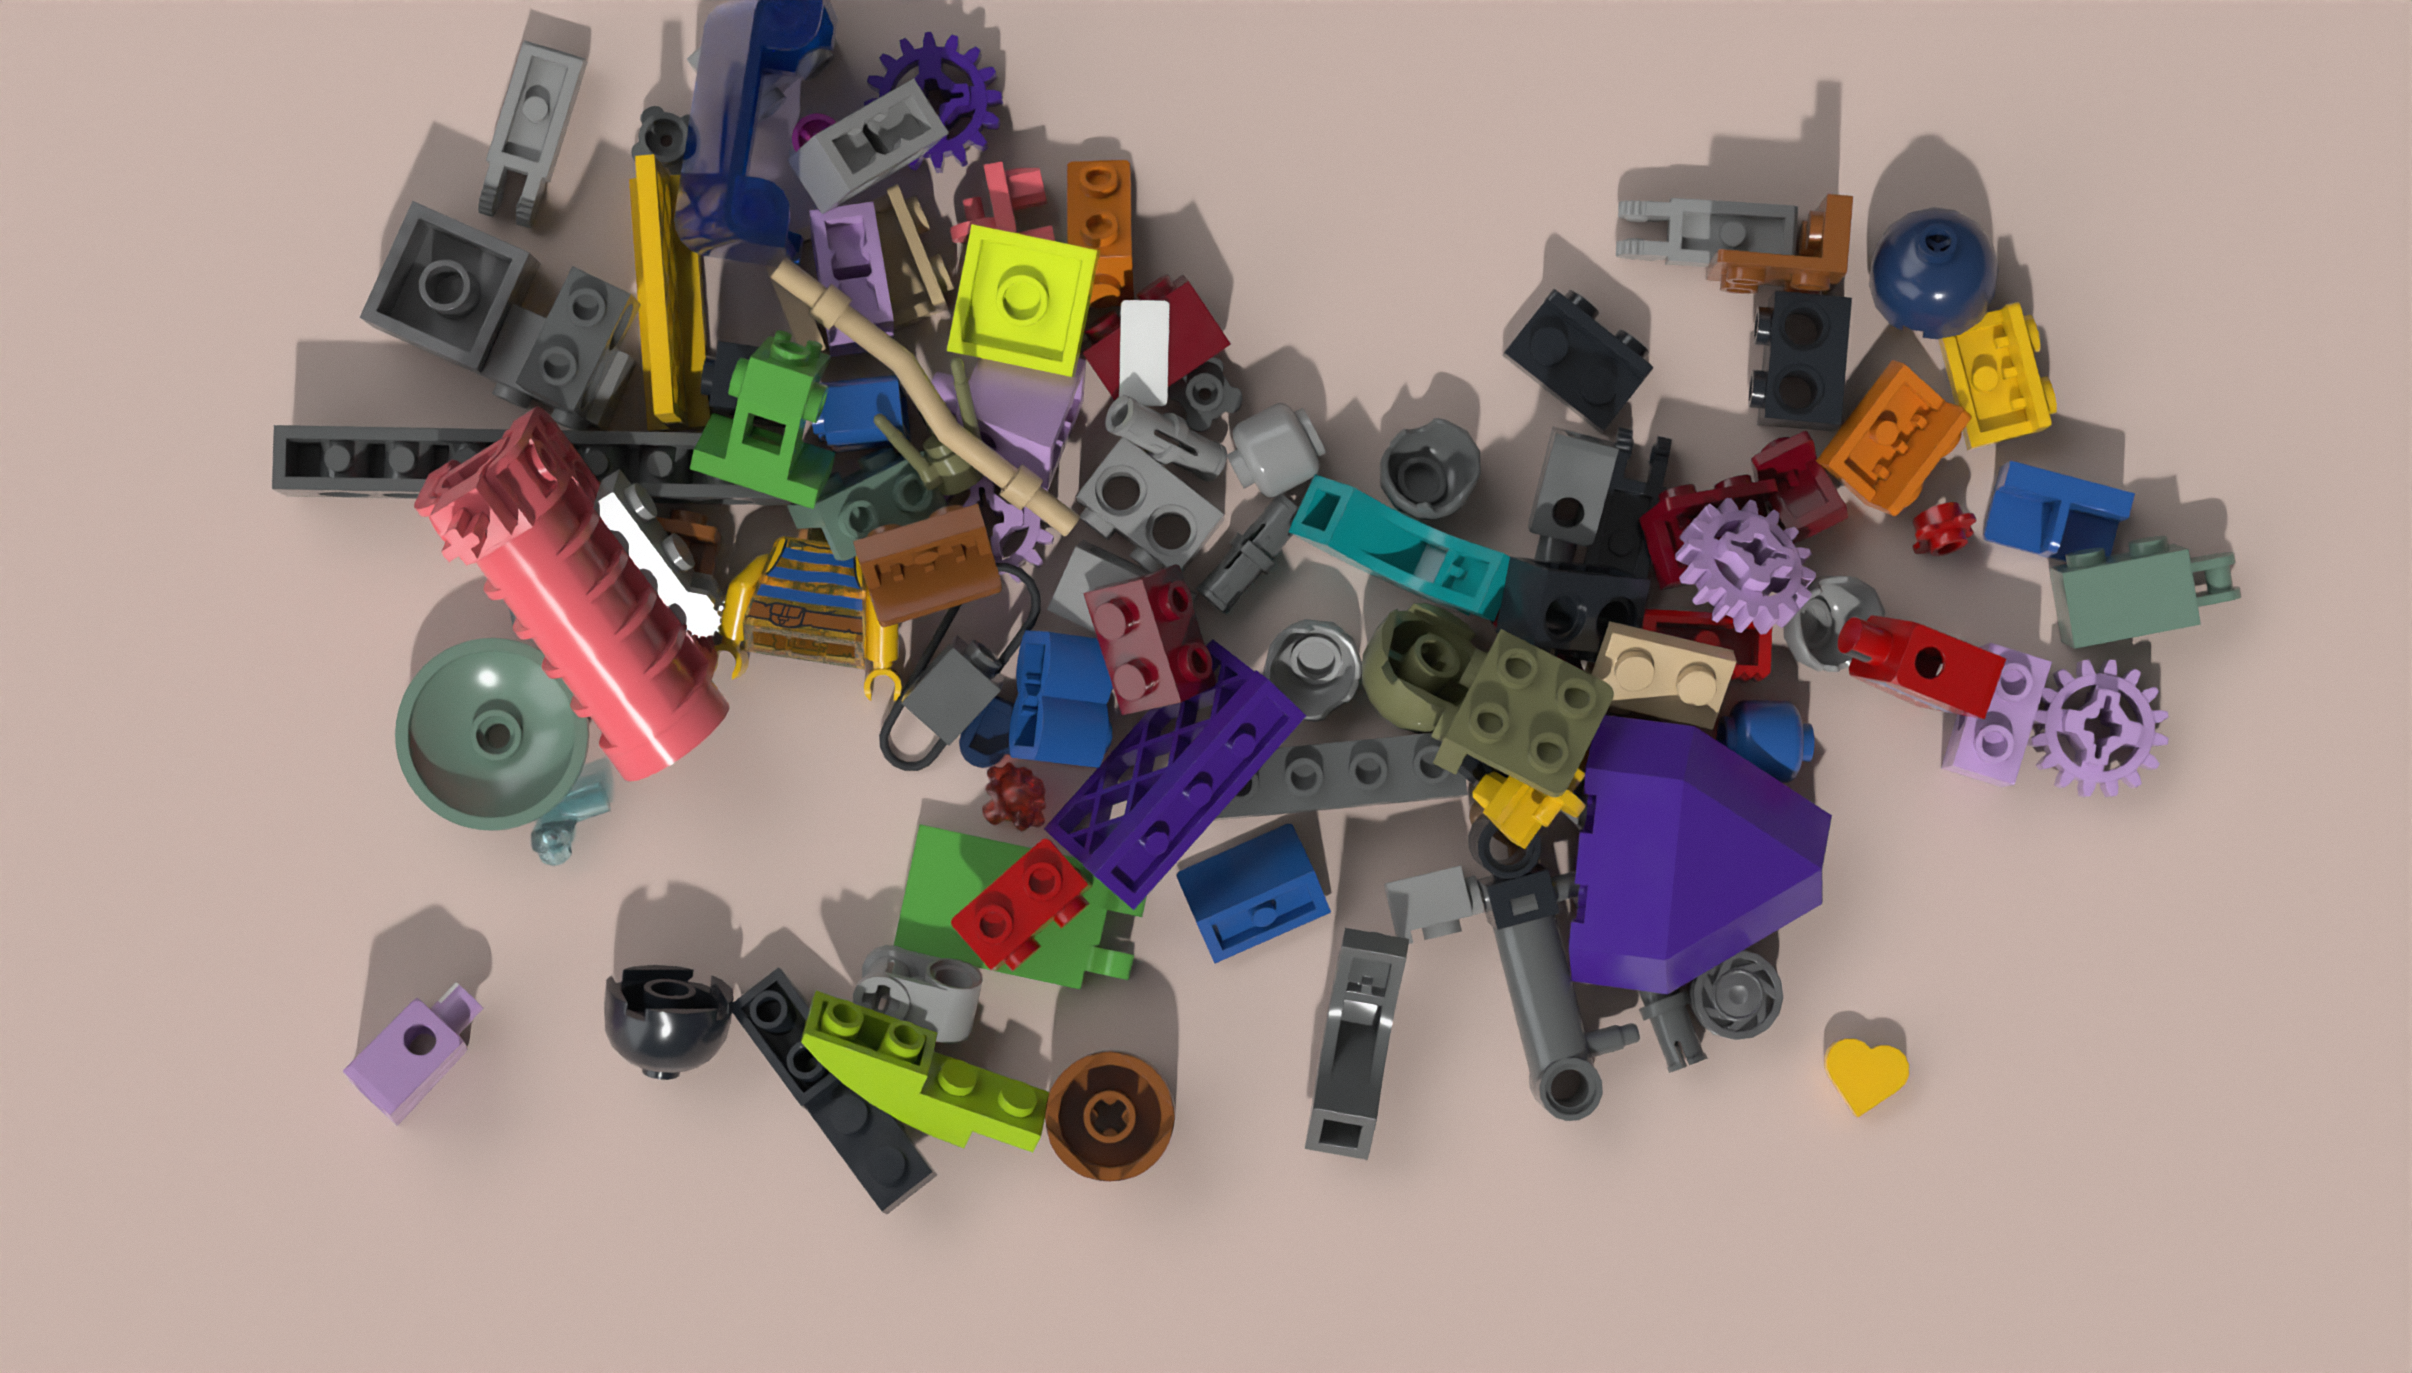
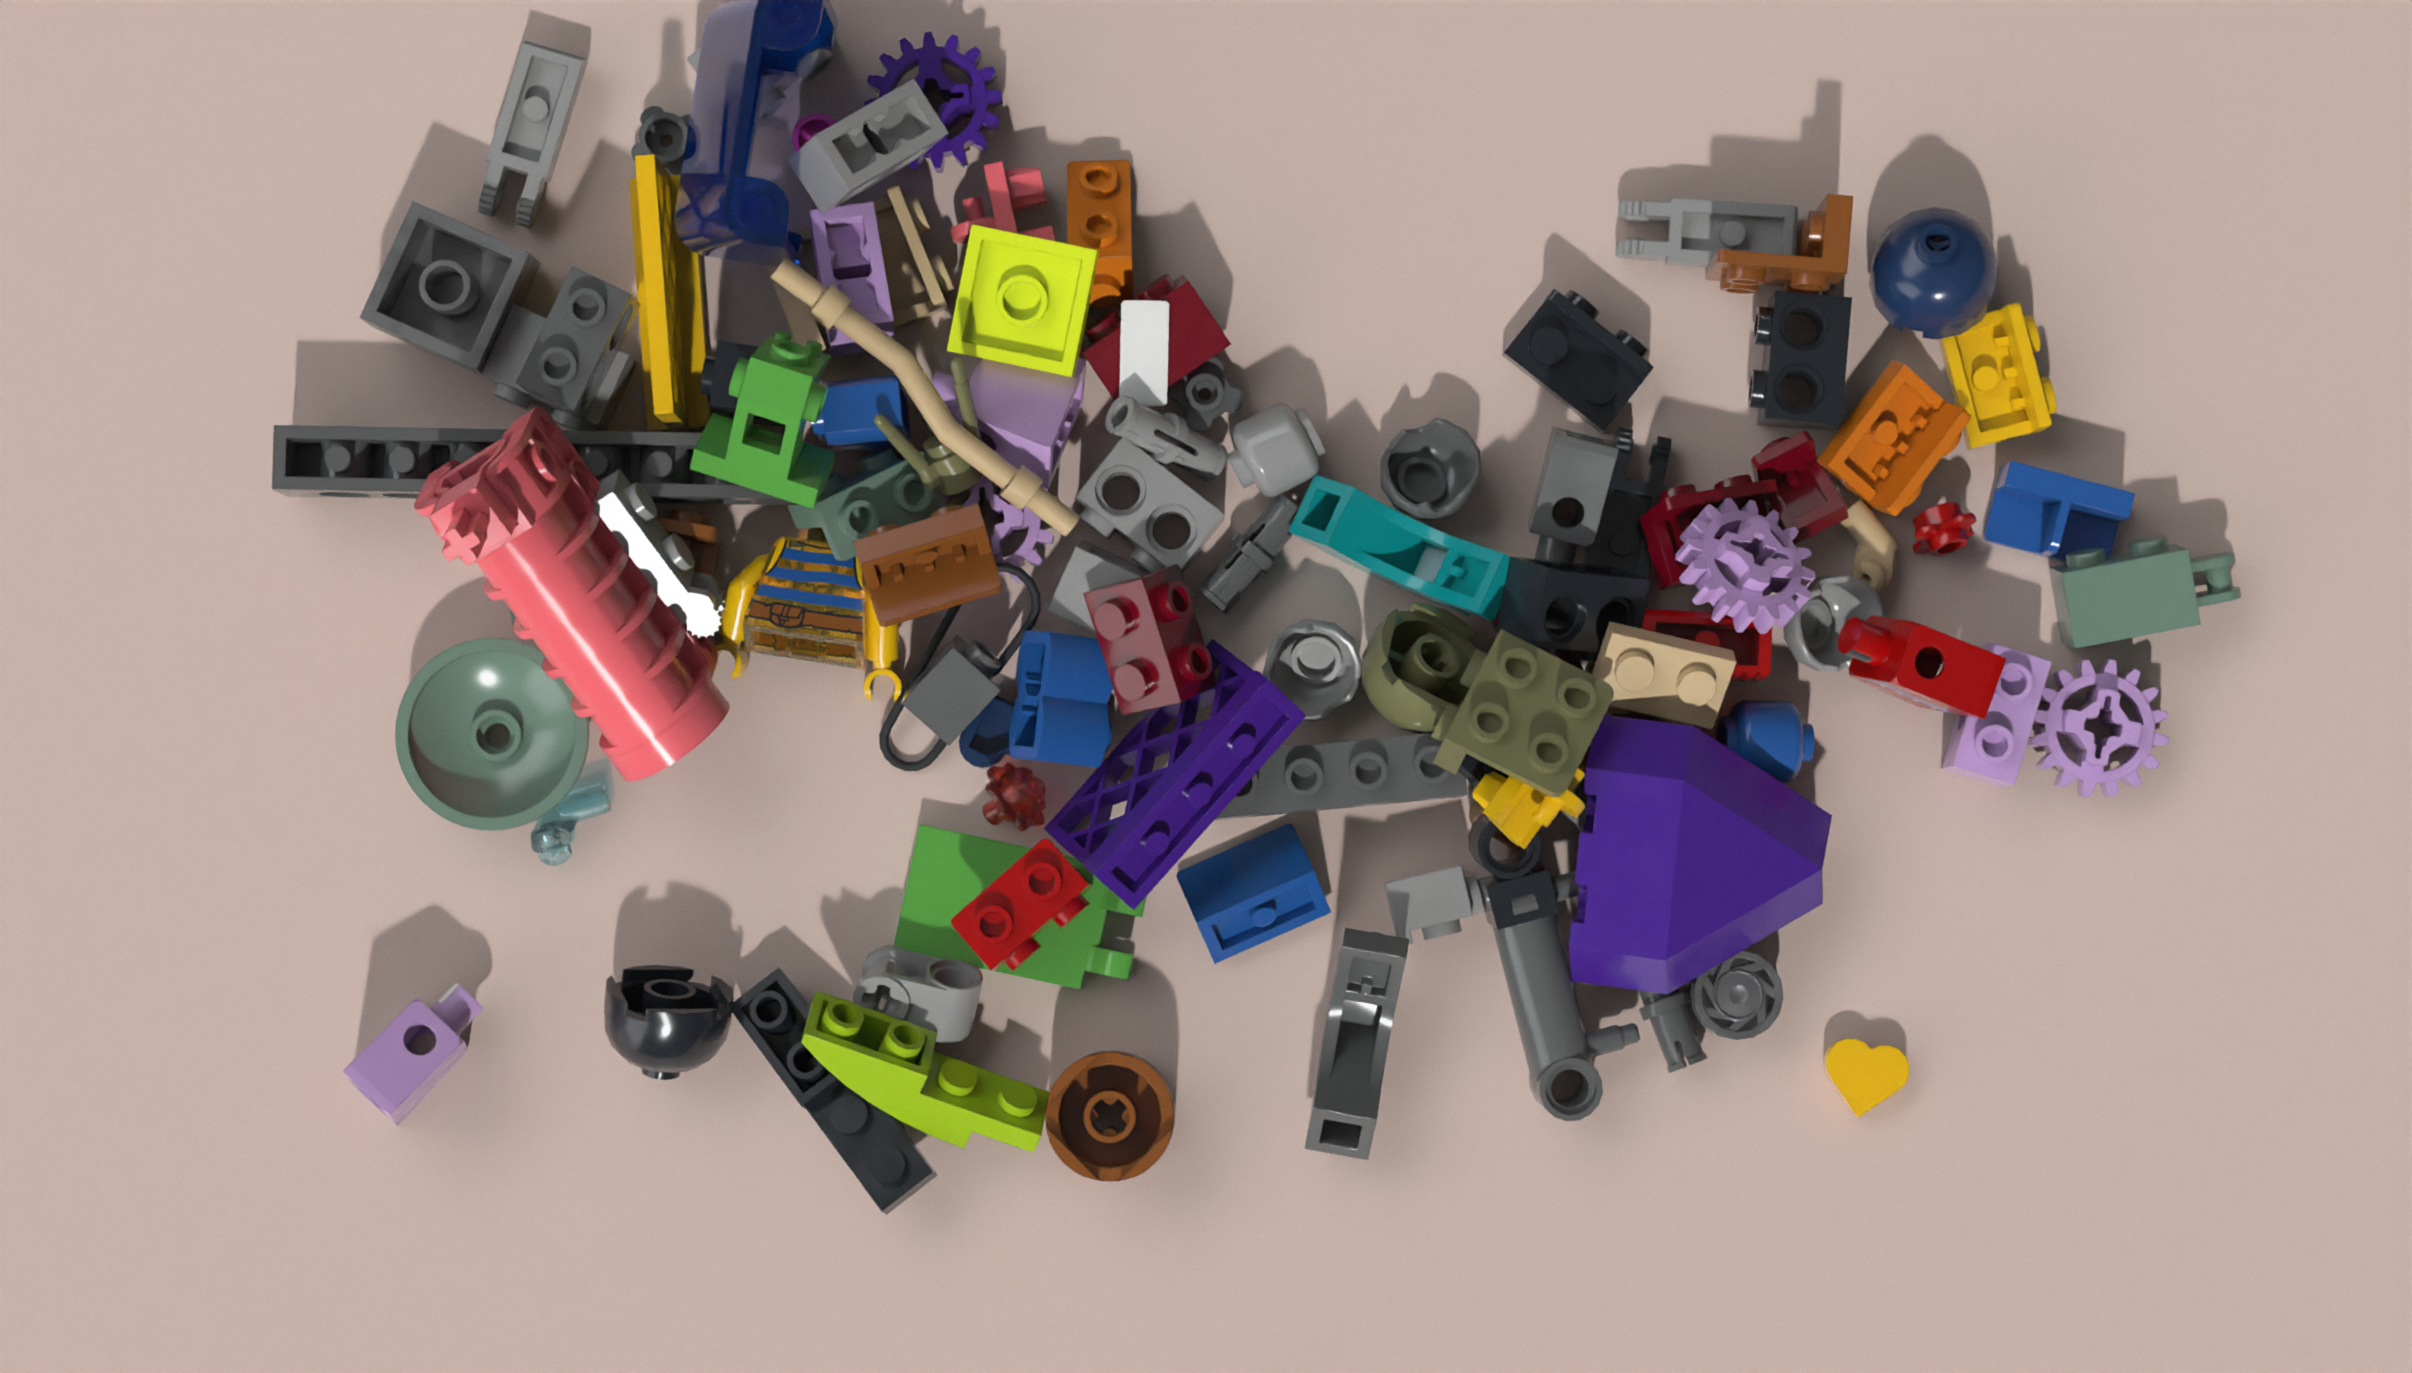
none -> tan arm [1840,498,1898,594]

